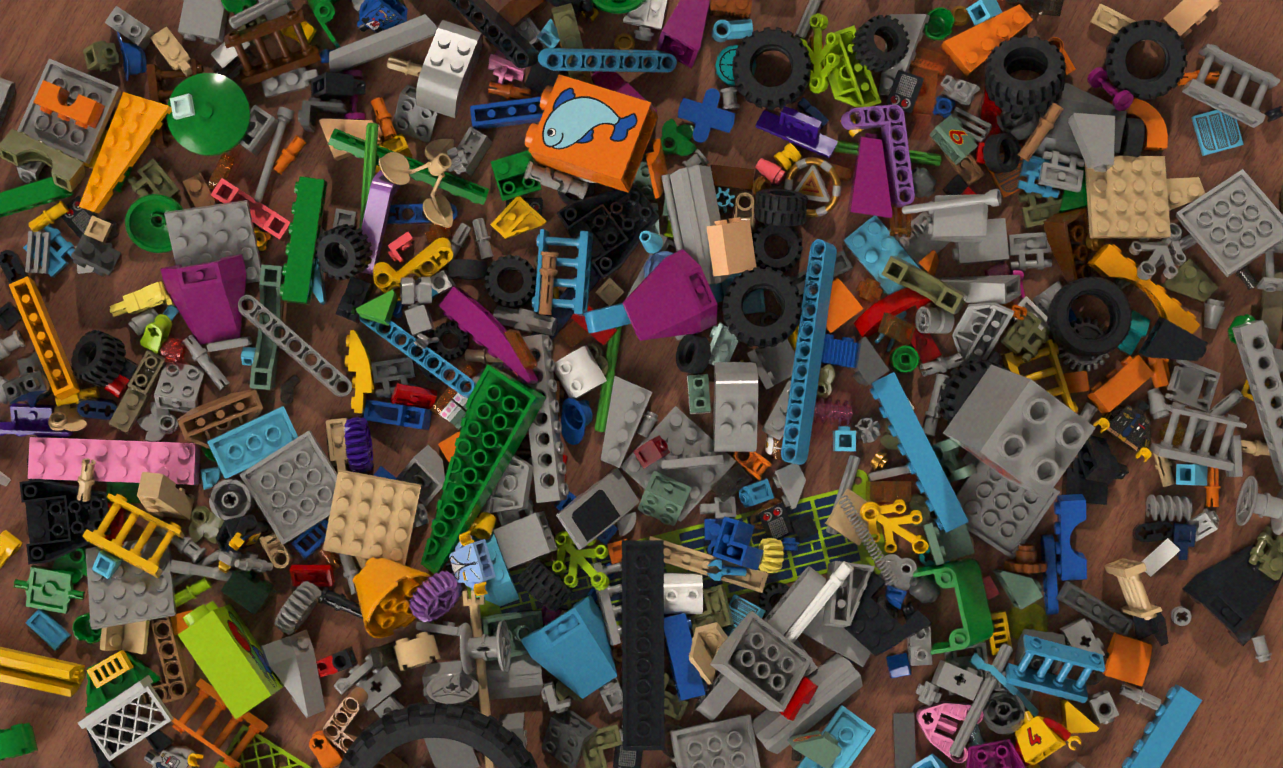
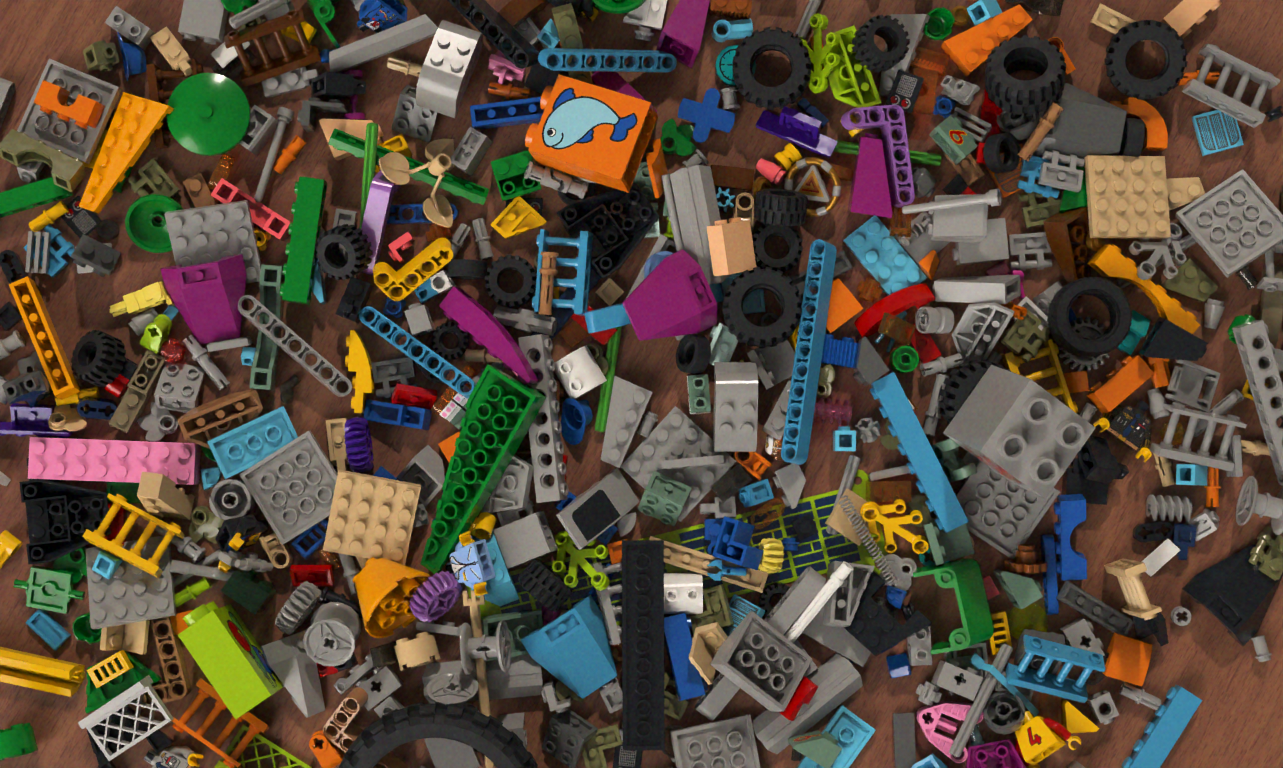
tan pin [77,458,96,502] -> none
tan plate [84,215,113,243] -> none
light aqua tile [170,93,195,120] -> none
bright green slope [356,289,398,326] -> none
orange pin [371,97,397,140] -> none
light grey wheel [400,277,432,304] -> none
light grey hand [414,333,439,349] -> none
light grey gear [447,147,469,174] -> none
clear orange tile [504,329,538,369] -> none
pearl gold plate [614,33,635,50] -> none
dark red bracket [633,436,670,469] -> none
medium azure cone [639,231,663,253] -> none
black sticker [758,502,794,540] -> none
pearl gold plate [870,451,889,471] -> none
olive arch [881,256,968,314] -> none
dark grey head [909,575,940,604] -> none
light grey slope [1068,113,1115,172] -> none
magenta wheel [1087,67,1134,111] -> none
none -> light grey piece [303,602,361,666]

